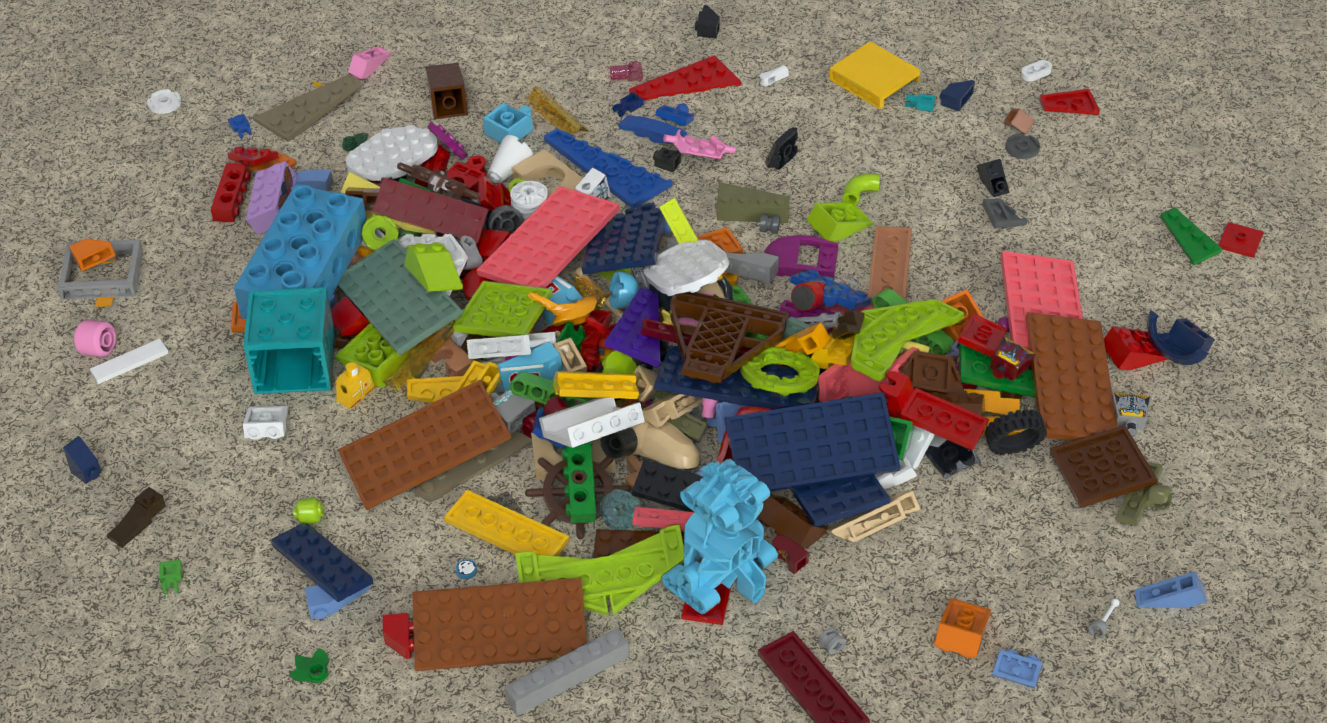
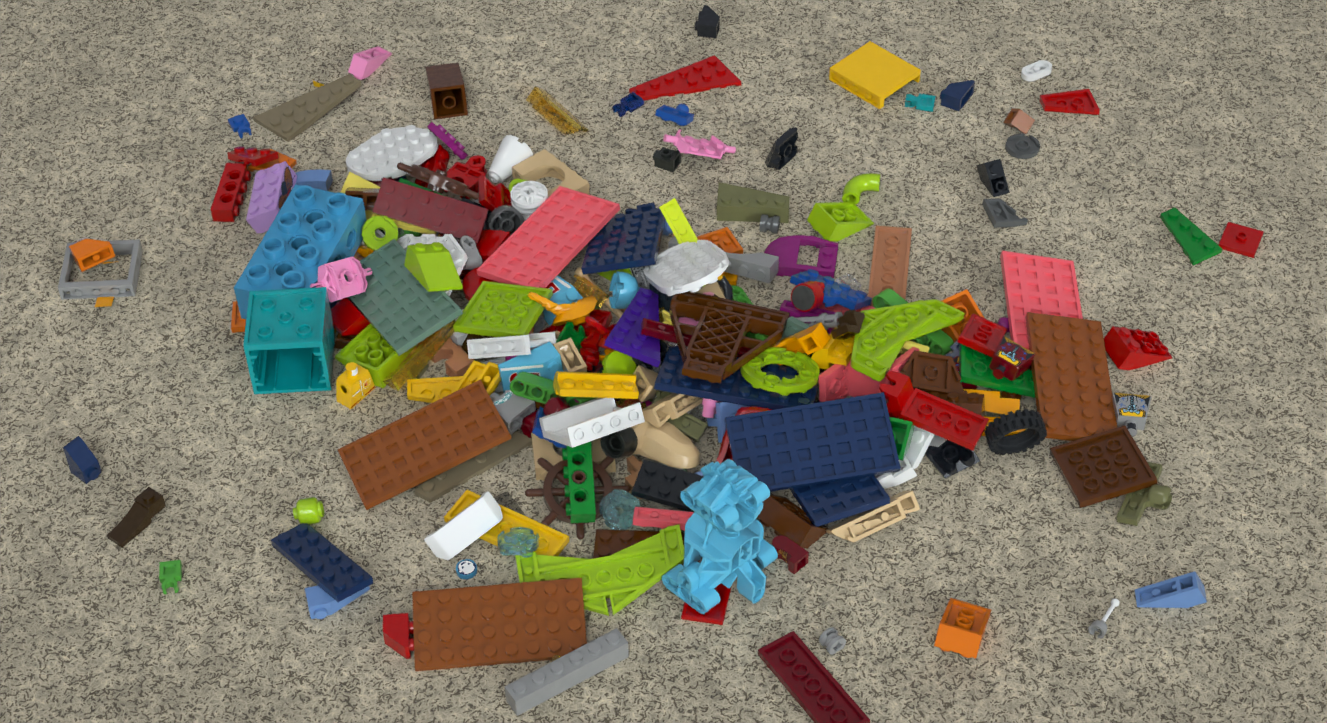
bright pink head [74,320,116,357] -> none
white tile [90,339,168,384] -> none
white tile [147,89,181,114] -> none
white plate [243,406,288,440] -> none
green plate [289,648,329,683] -> none
clear green plate [342,133,368,151] -> none
medium azure hinge [483,103,533,143] -> none
blue wing [544,128,673,209] -> none
white torso [575,168,611,200] -> none
clear pink piece [610,61,643,82] -> none
blue slope [618,115,687,144] -> none
white bar [760,65,789,86] -> none
medium blue bracket [992,648,1043,689] -> none
dark blue piece [1147,310,1215,365] -> none
none -> bright pink plate [310,257,372,303]
none -> white piece [424,491,503,560]
none -> clear light blue plate [497,527,539,558]

